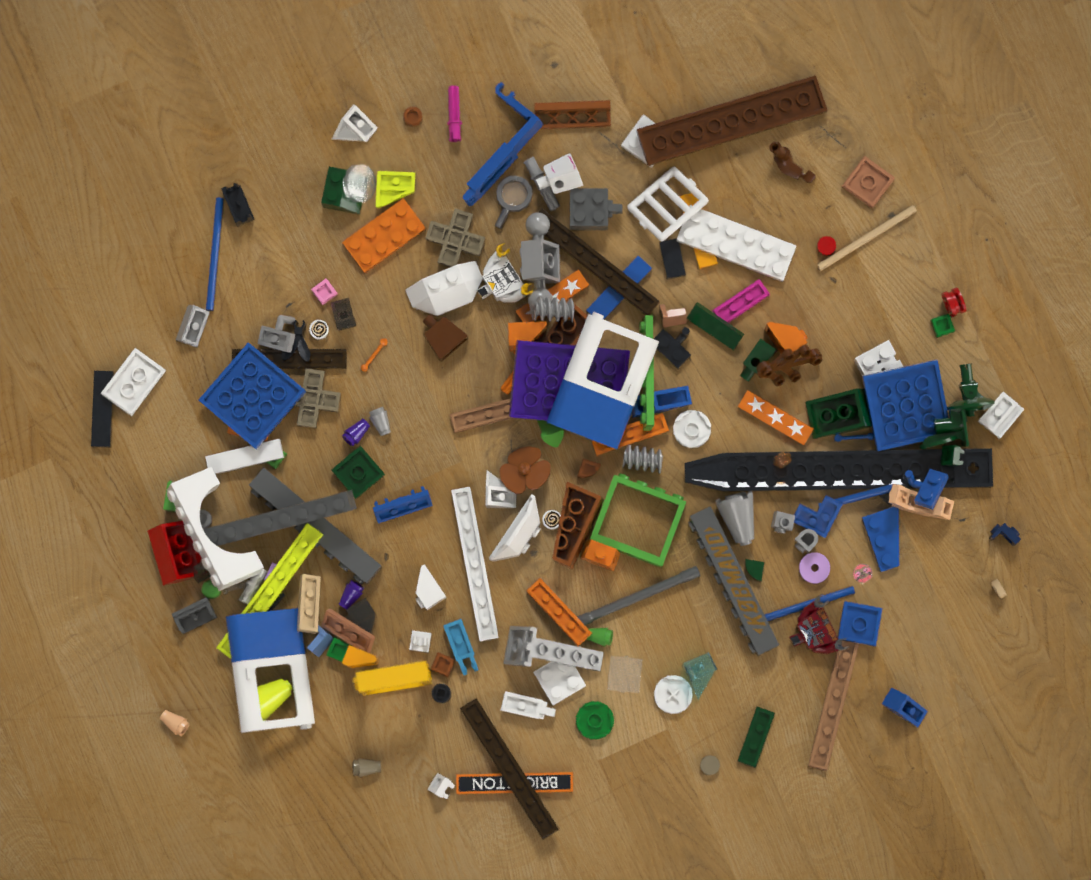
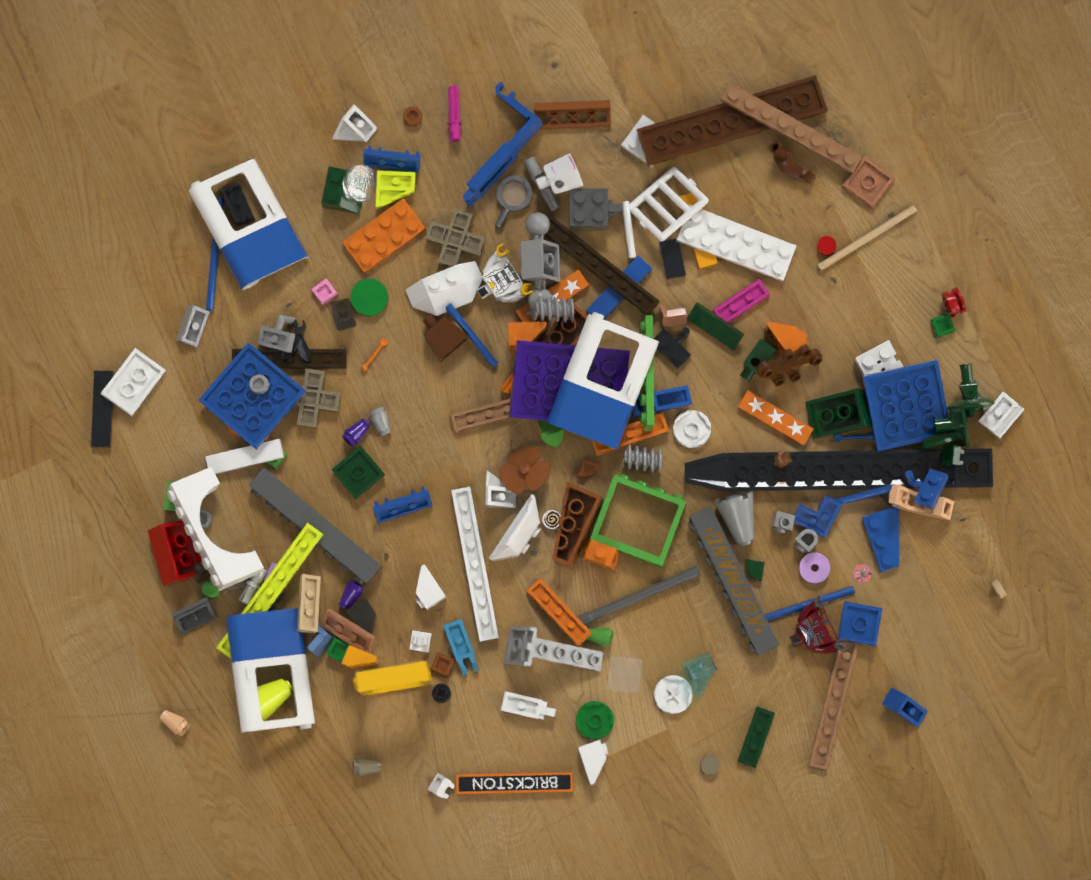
dark grey brick [203,490,357,546] -> none
tile [309,320,329,340] -> none
dark brown tile [460,698,559,840] -> none
white plate [533,662,586,705] -> none
dark blue bracket [989,523,1021,546] -> none
none -> piece [188,159,309,290]
none -> light grey tile [249,374,269,394]
none -> green tile [350,278,389,317]
none -> blue plate [363,146,421,173]
none -> blue bar [445,303,498,368]
none -> white slope [578,740,609,785]
none -> white bar [621,201,636,258]
none -> medium nougat plate [720,82,862,174]

